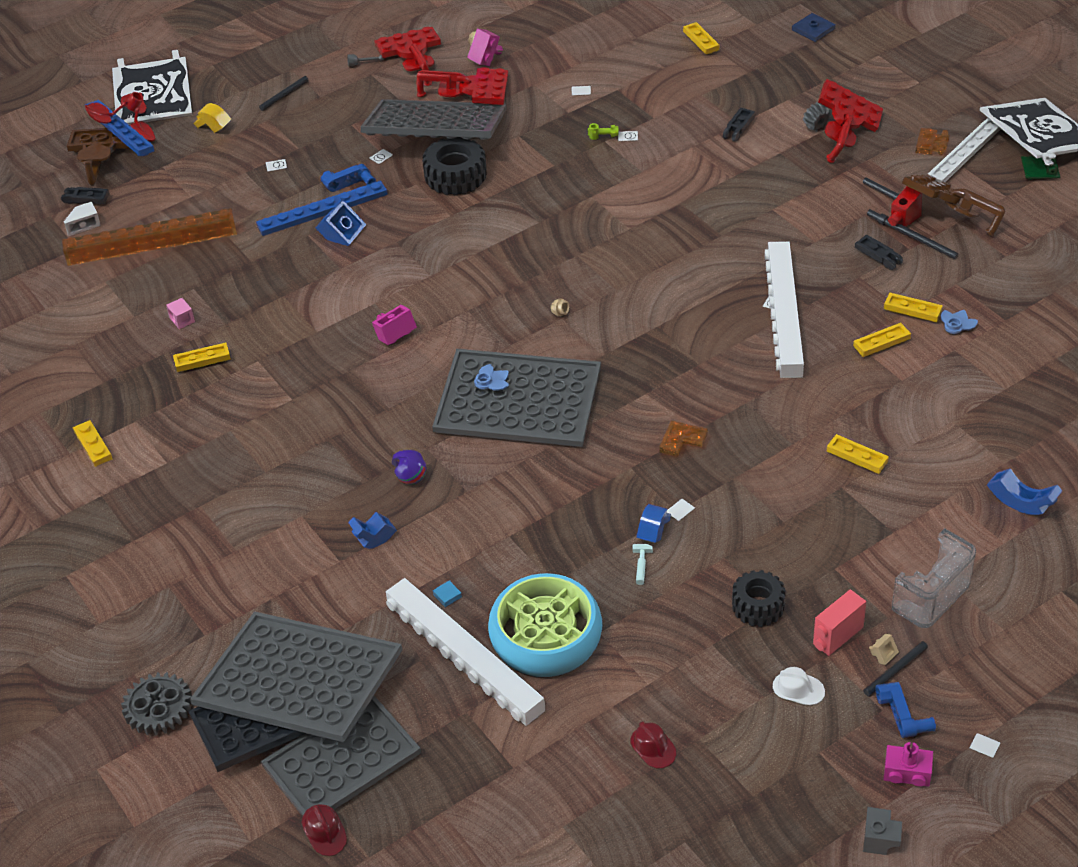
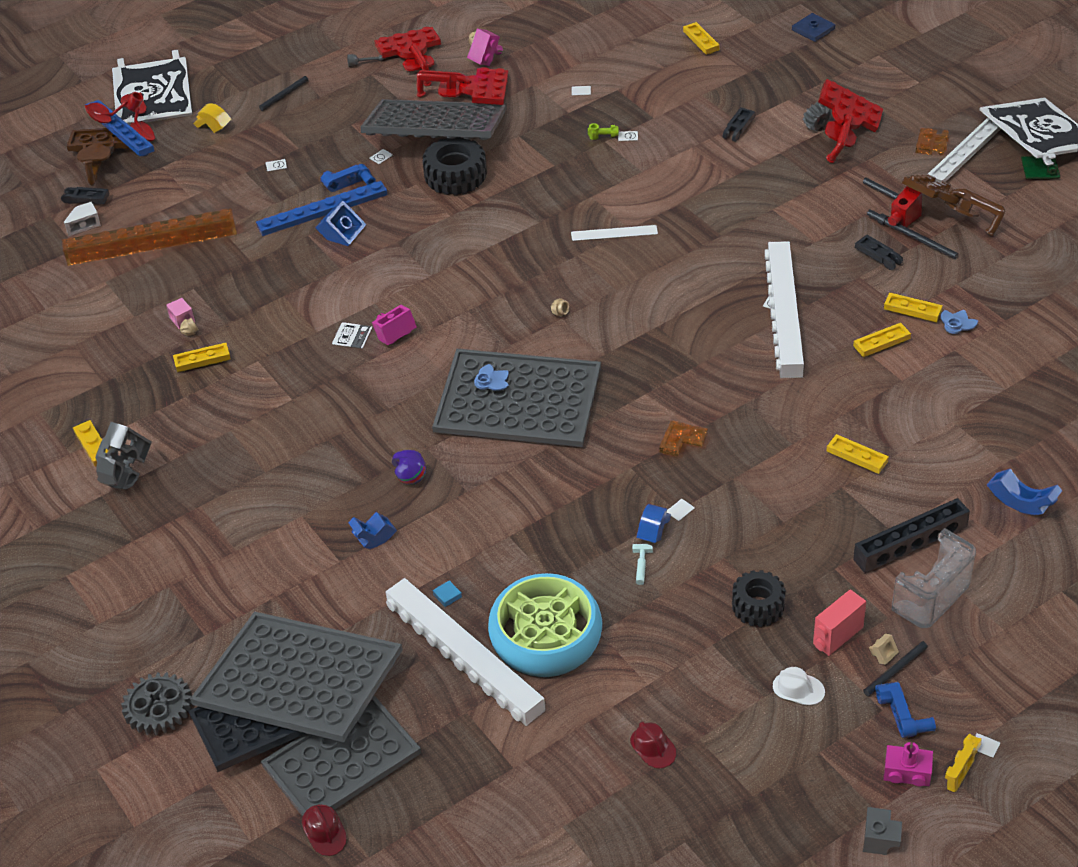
none -> dark grey connector [95,422,152,490]
none -> tan plate [180,318,199,336]
none -> sticker [332,323,372,348]
none -> white sticker [571,225,658,241]
none -> black brick [853,498,970,573]
none -> yellow hinge [945,734,982,792]

